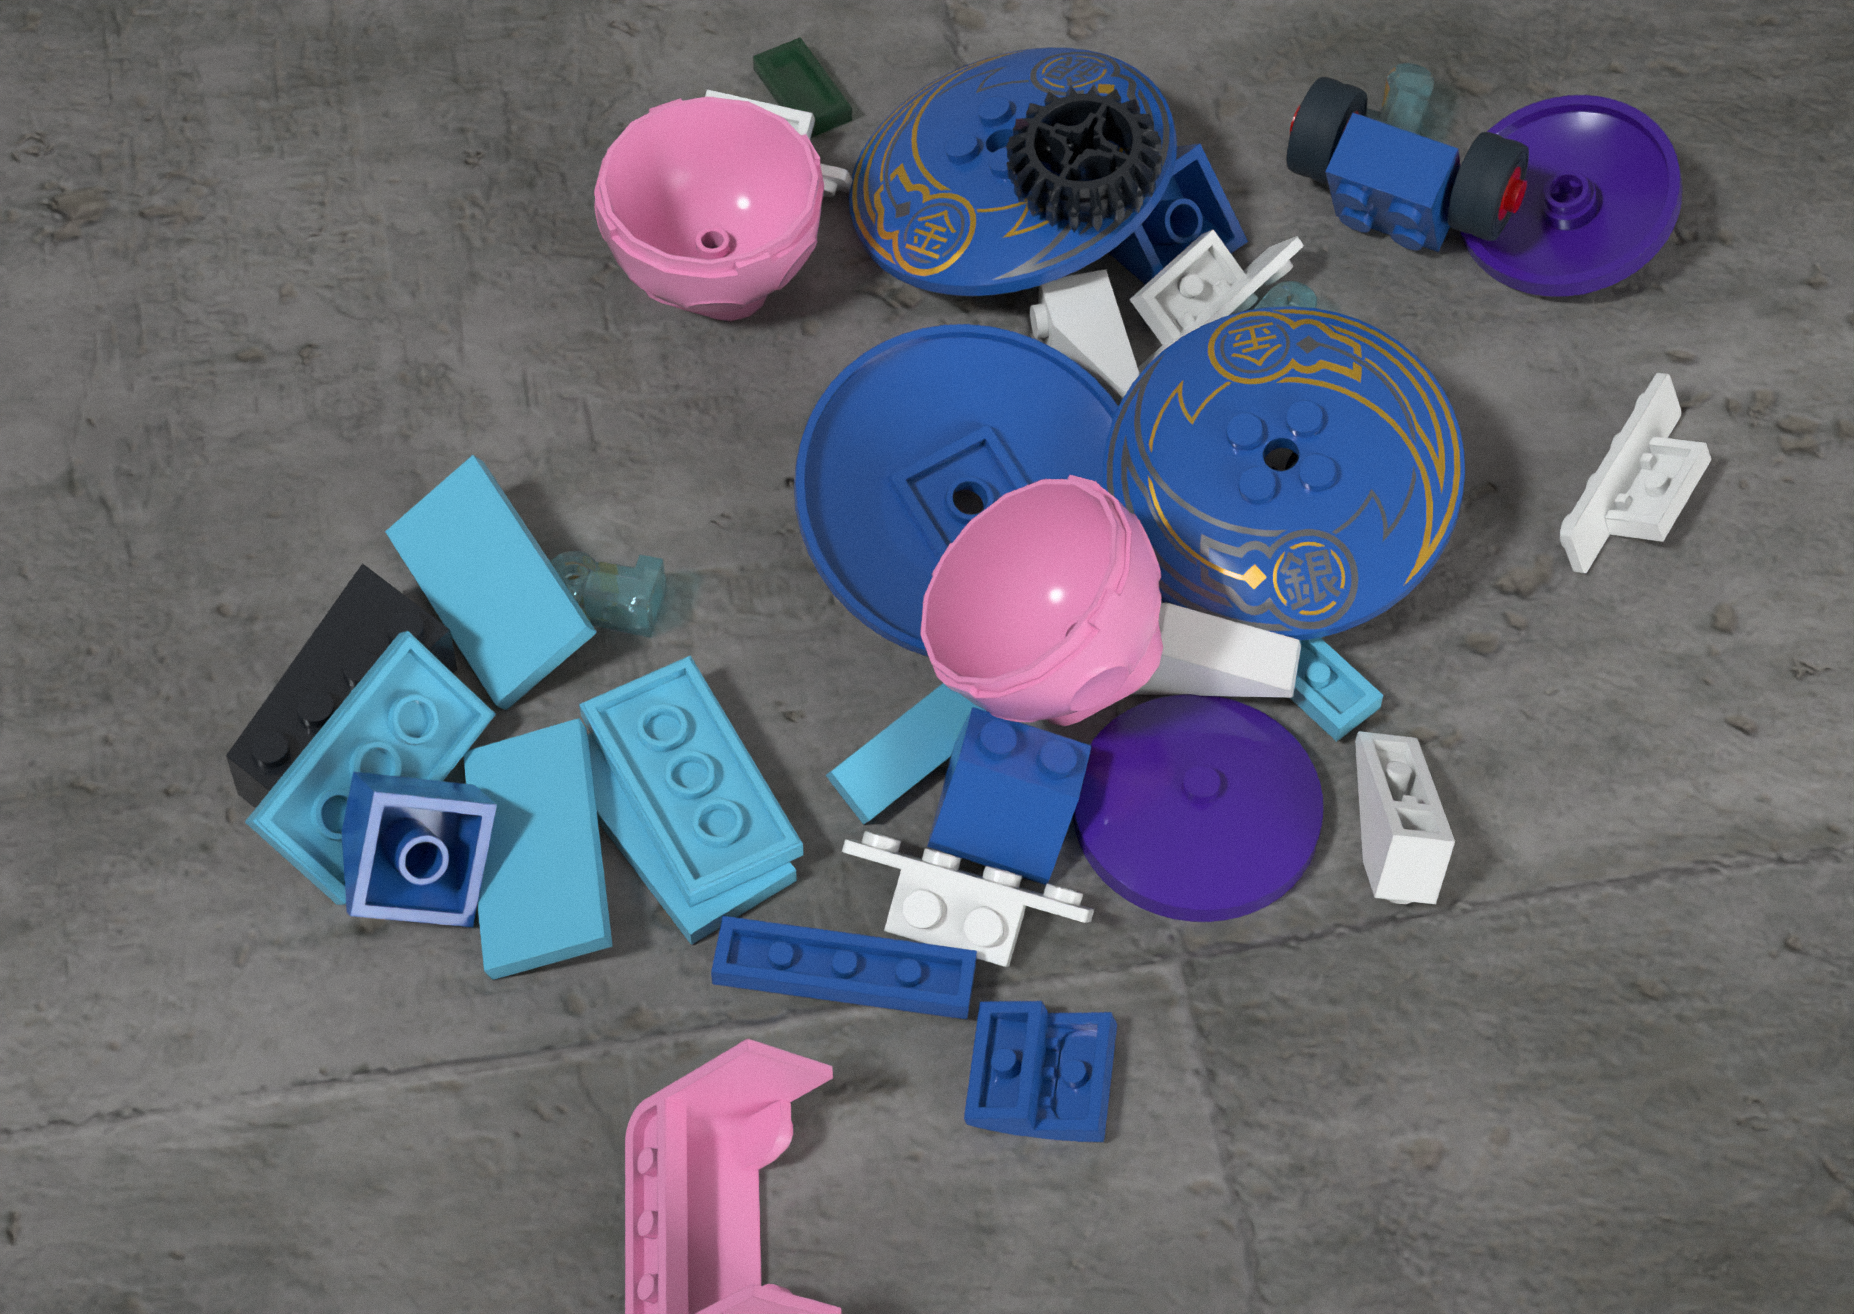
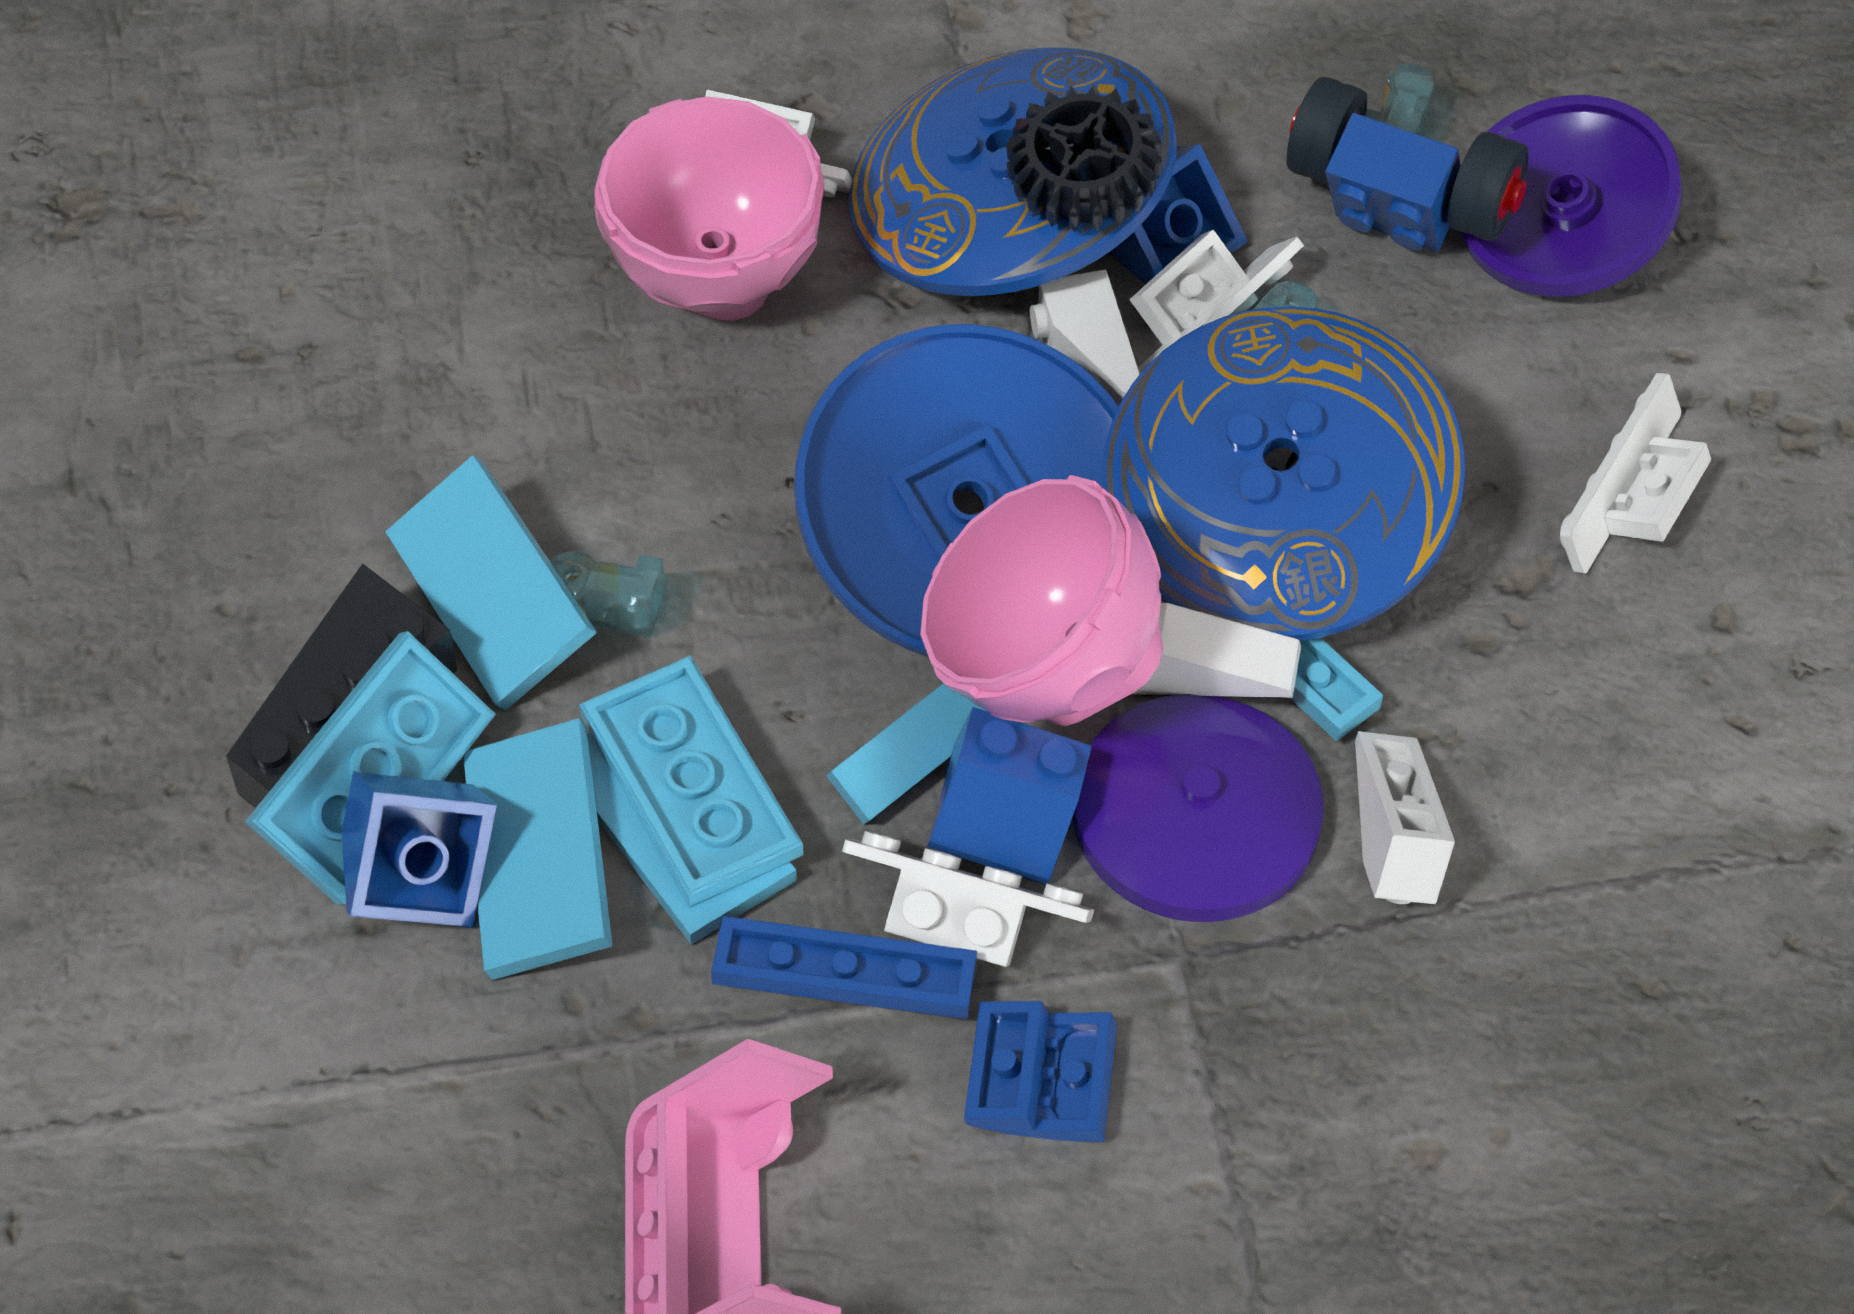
clear green tile [753,37,852,138] -> none

